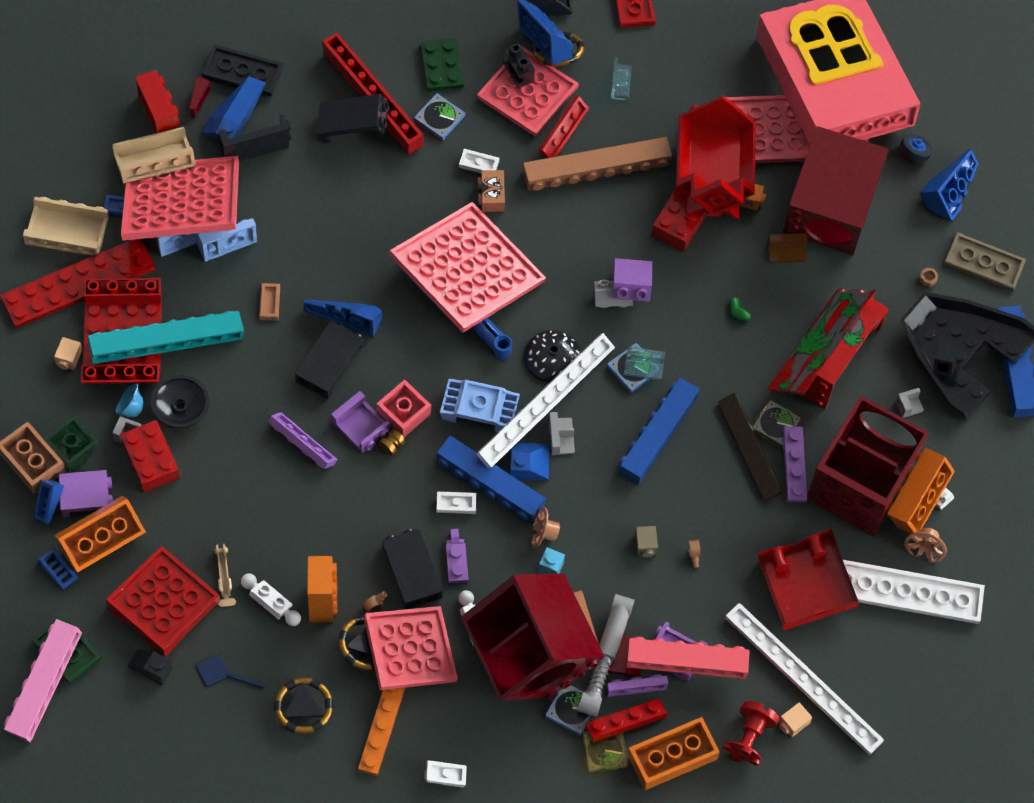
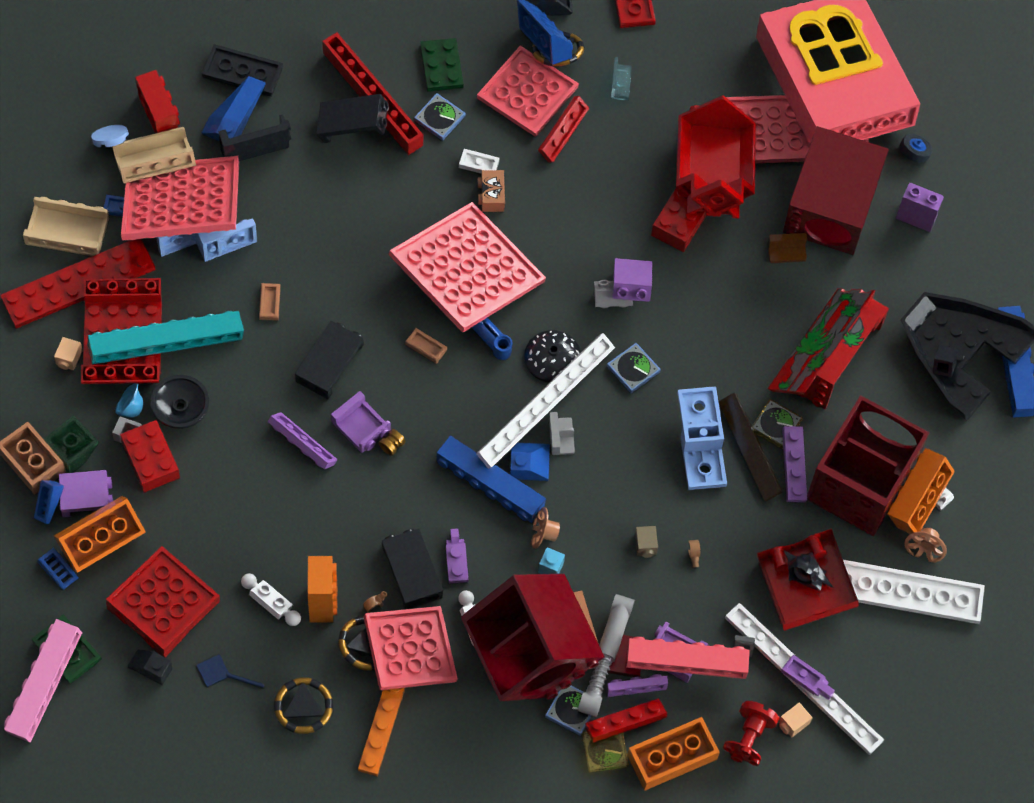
dark red slope [190,76,211,119] -> none
tan piece [214,544,236,607] -> none
blue wedge [303,299,382,338] -> none
coral brick [377,380,431,437] -> none
white plate [424,761,467,787] -> none
white plate [437,492,476,514] -> none
light blue plate [440,379,520,432] -> none
black hips [502,43,535,88] -> none
nougat brick [523,137,672,191] -> none
blue brick [618,378,700,485] -> none
clear light blue panel [624,347,666,380] -> none
green arm [730,298,751,322] -> none
orange brick [740,184,766,211] -> none
light grey panel [895,388,924,418] -> none
medium nougat tile [919,268,938,287] -> none
blue wedge [920,149,979,221] -> none
dark tan tile [943,232,1026,292] -> none
none -> light blue tile [91,125,129,147]
none -> nougat tile [405,328,447,364]
none -> light blue bracket [677,387,727,490]
none -> dark grey tile [733,635,755,657]
none -> medium lavender hinge [781,655,835,700]
none -> black hair [784,551,834,591]
none -> medium lavender panel [896,183,944,232]

